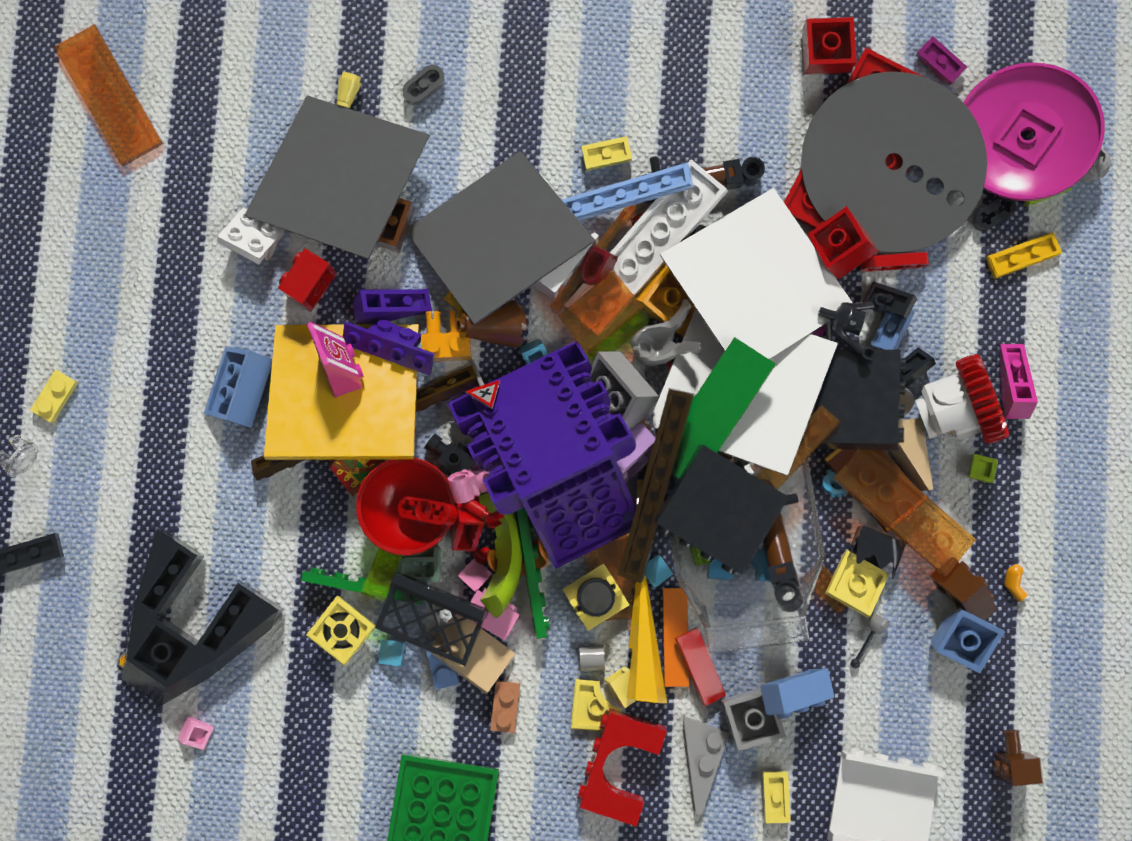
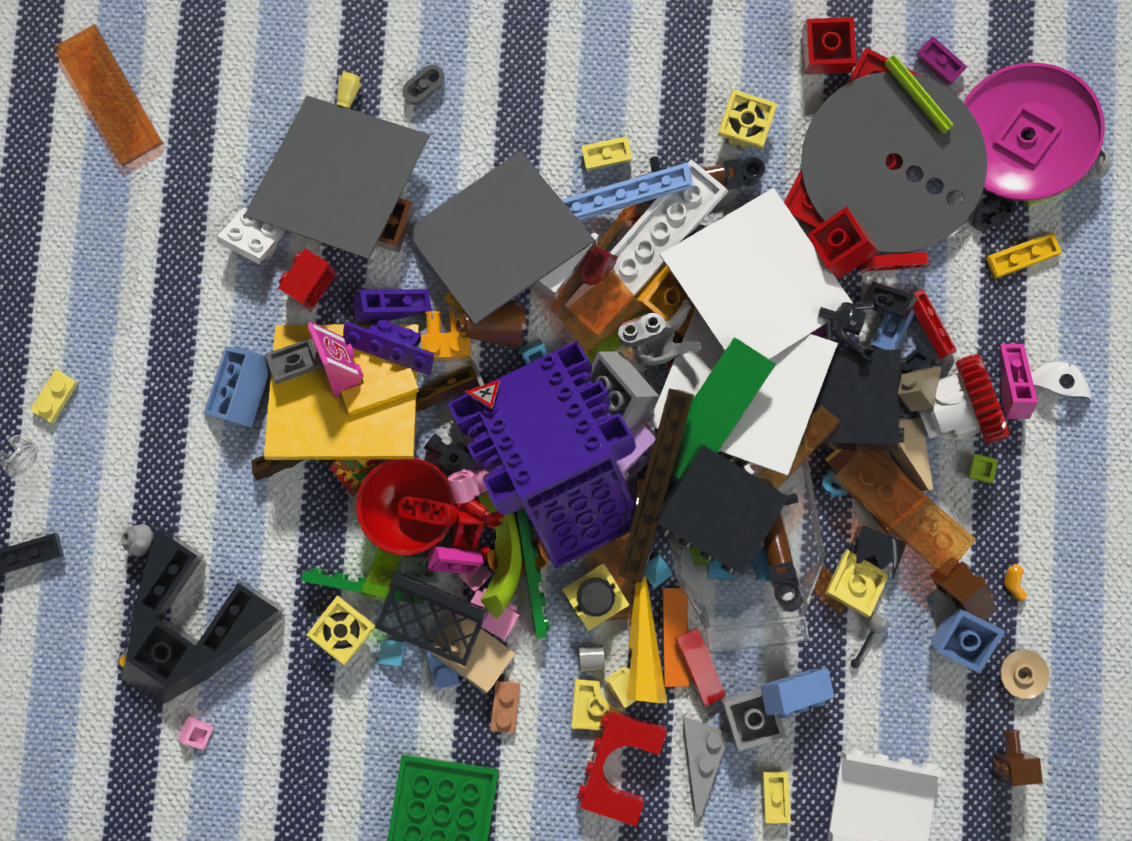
none -> light grey cone [121,524,154,557]
none -> dark grey slope [265,338,323,384]
none -> yellow tile [341,368,419,416]
none -> dark pink brick [428,546,483,574]
none -> plate [618,313,665,347]
none -> light yellow piece [717,89,778,150]
none -> lime axle [885,55,953,134]
none -> dark tan slope [898,366,941,411]
none -> red tile [912,289,957,360]
none -> tan dish [1000,650,1049,699]
none -> white piece [1031,361,1092,399]

